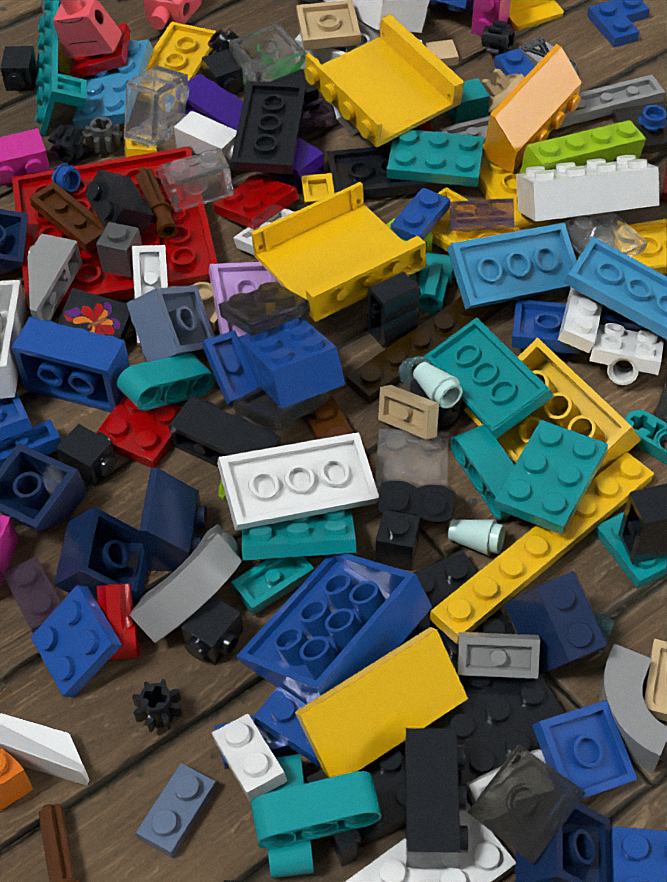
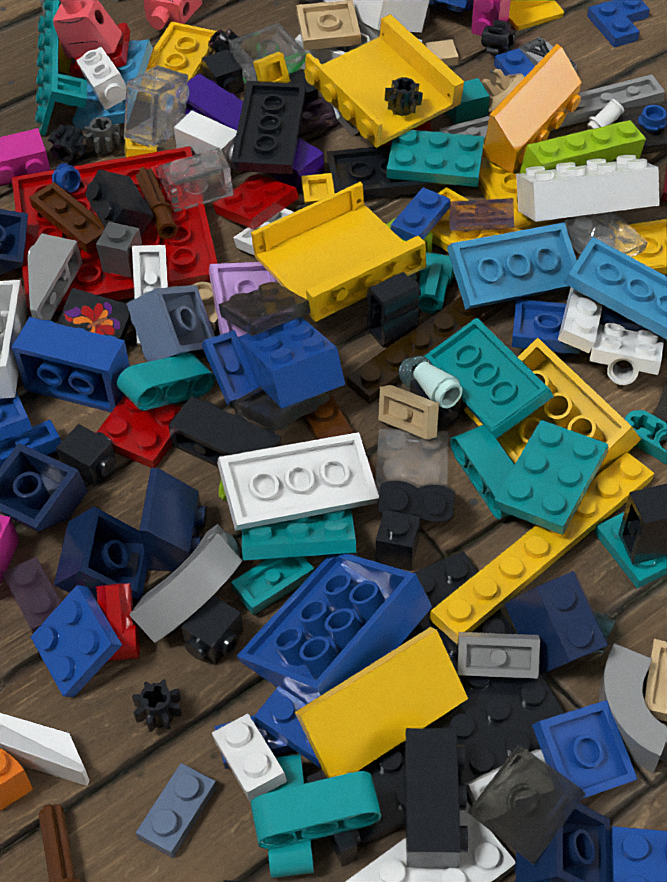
black brick [0,46,38,91] -> none
light aqua cone [448,519,505,556] -> none
none -> white brick [76,47,131,110]
none -> yellow plate [253,52,290,83]
none -> black gear [384,77,423,116]
none -> white pin [587,99,625,130]

